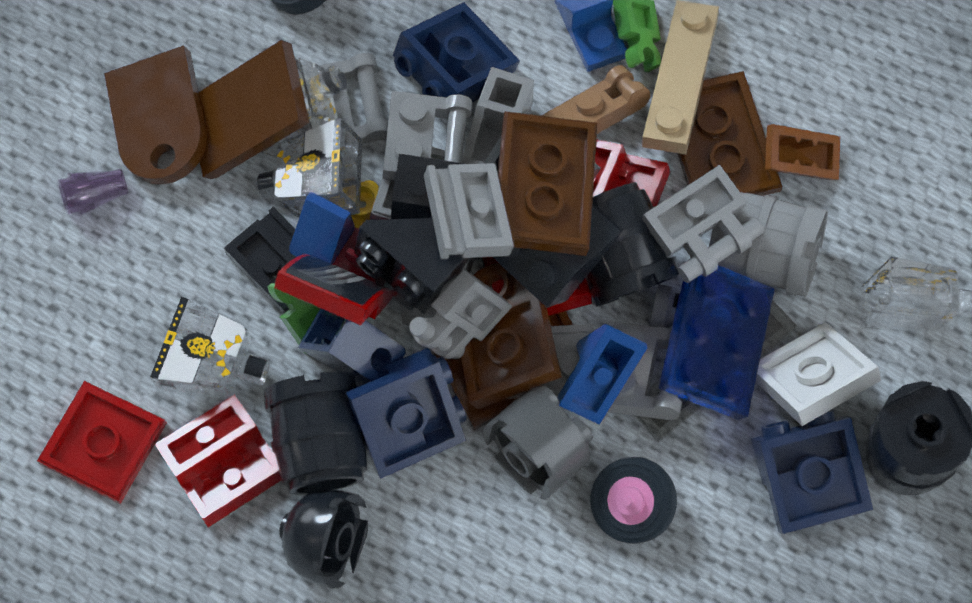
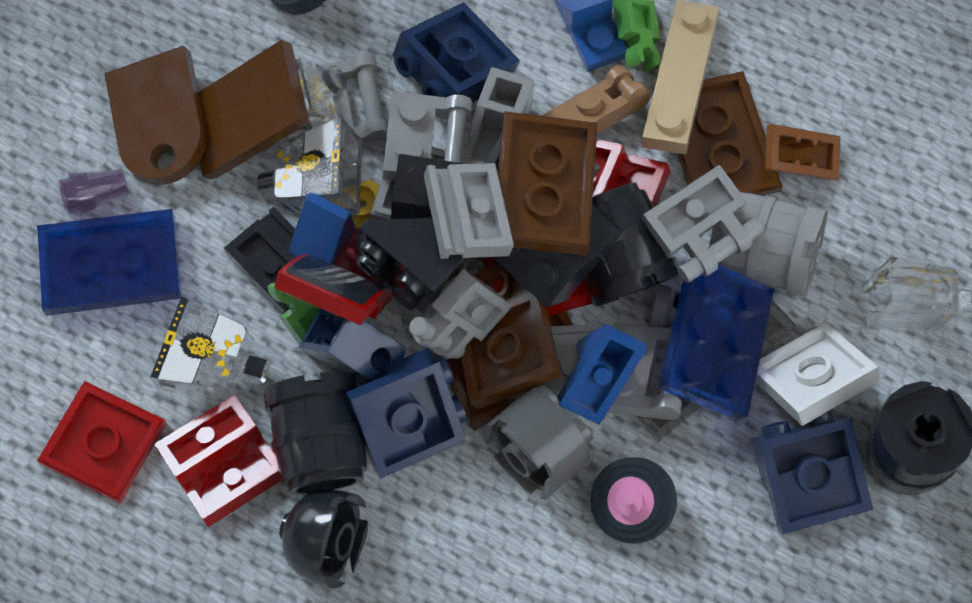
none -> clear blue plate [37,209,182,316]

